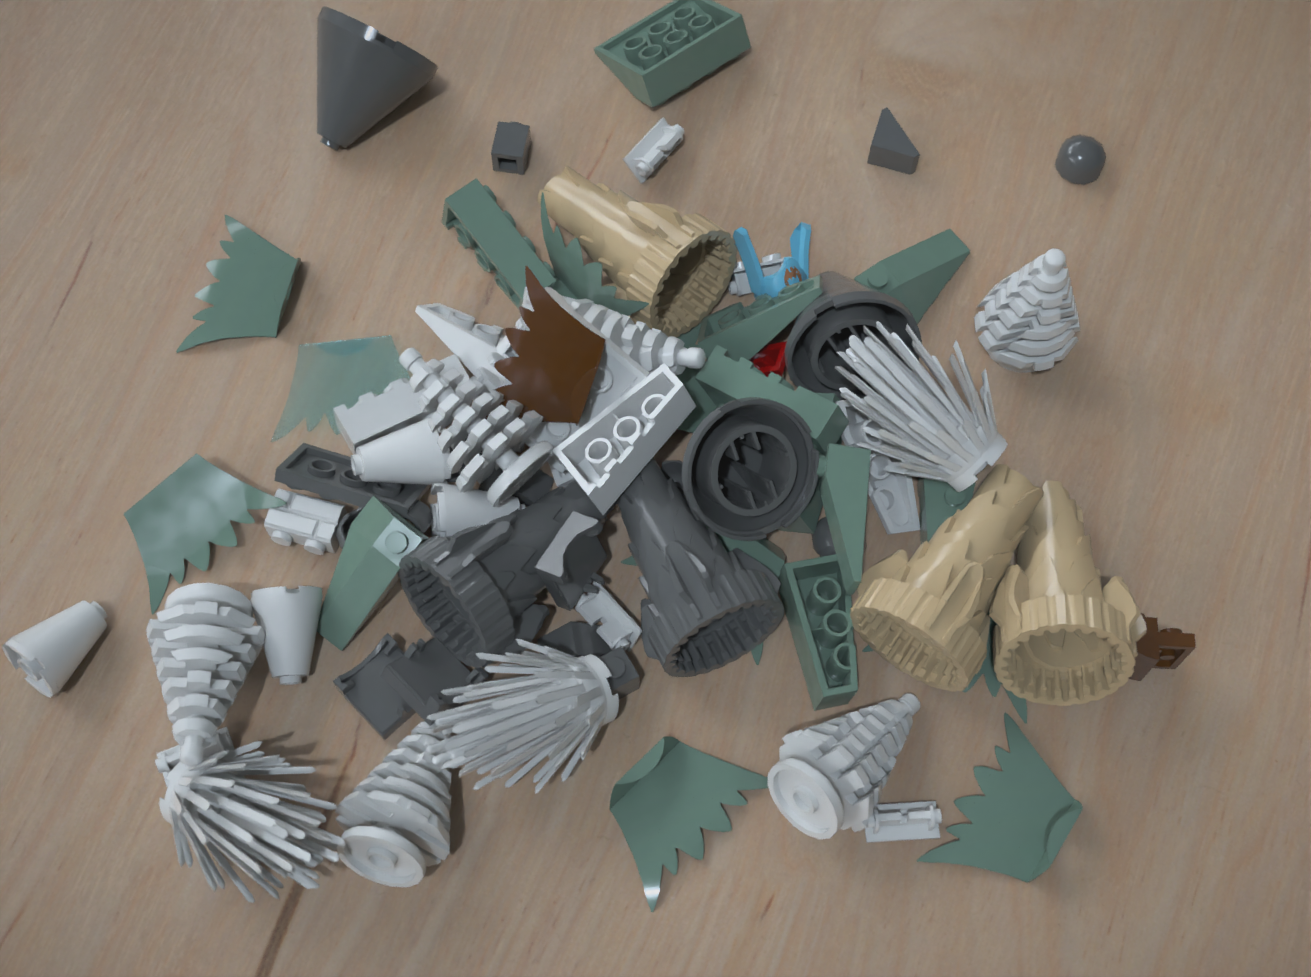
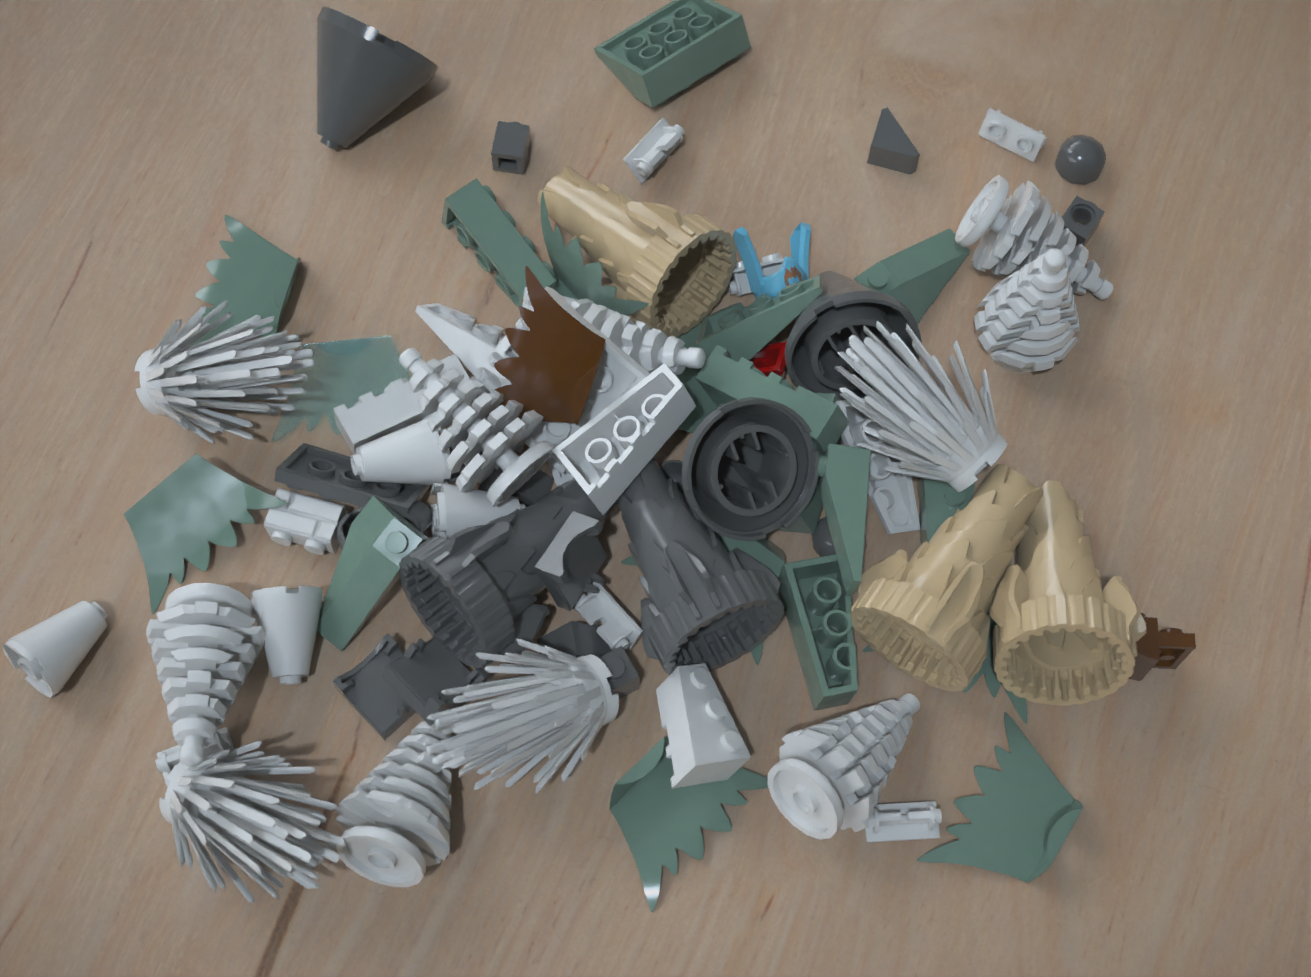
none -> white plant [134,300,314,444]
none -> white wedge [656,663,751,789]
none -> white plant [955,175,1114,300]
none -> white hinge [978,108,1047,162]
none -> dark grey brick [1062,196,1105,247]

